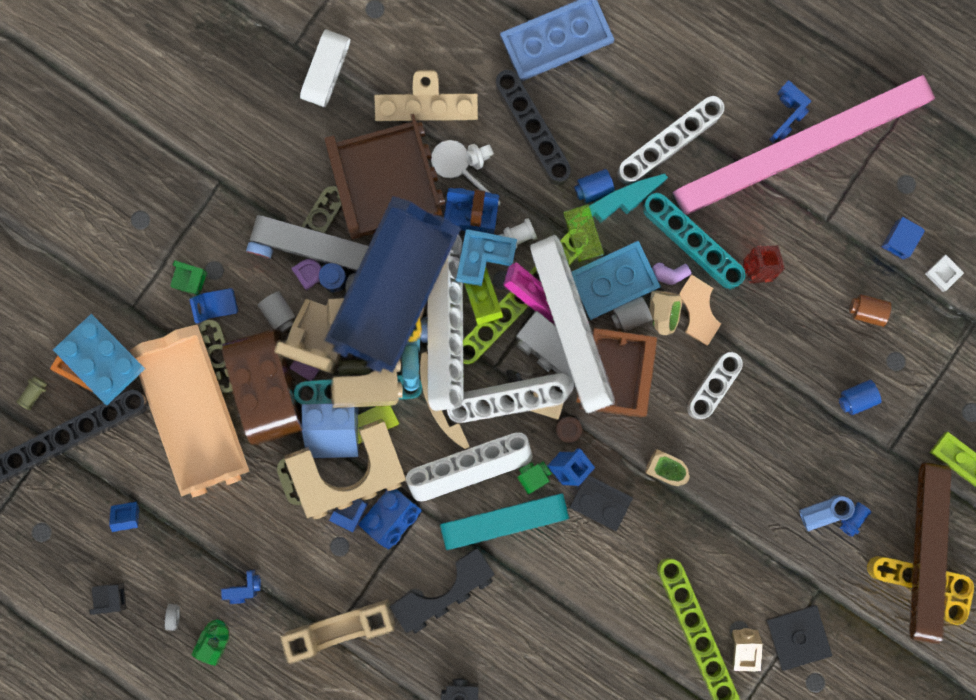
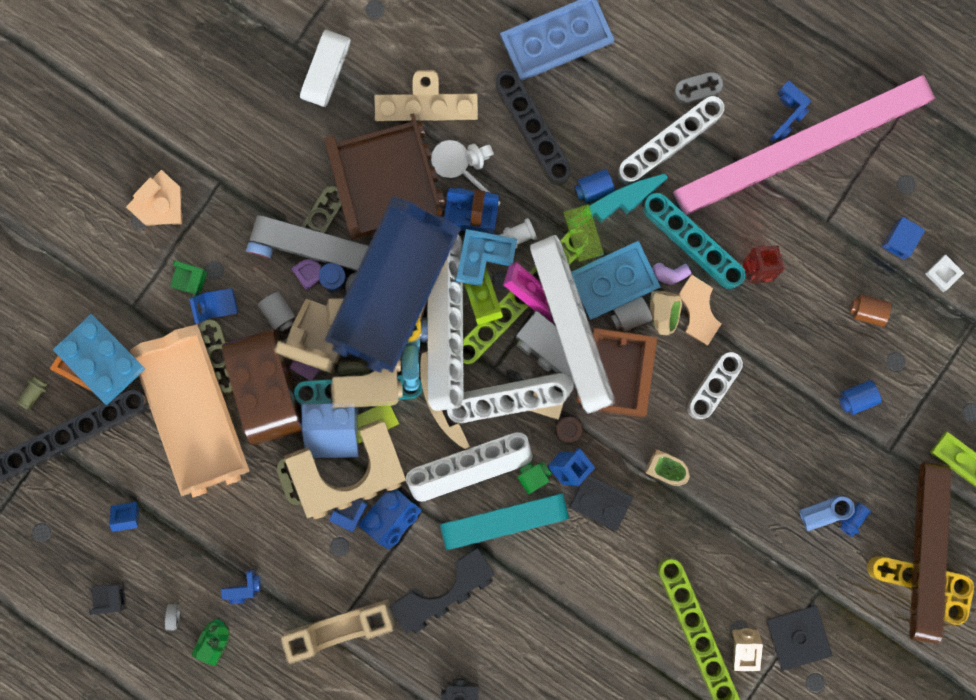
none -> light nougat plate [126,170,183,226]
none -> light grey beam [674,72,723,105]

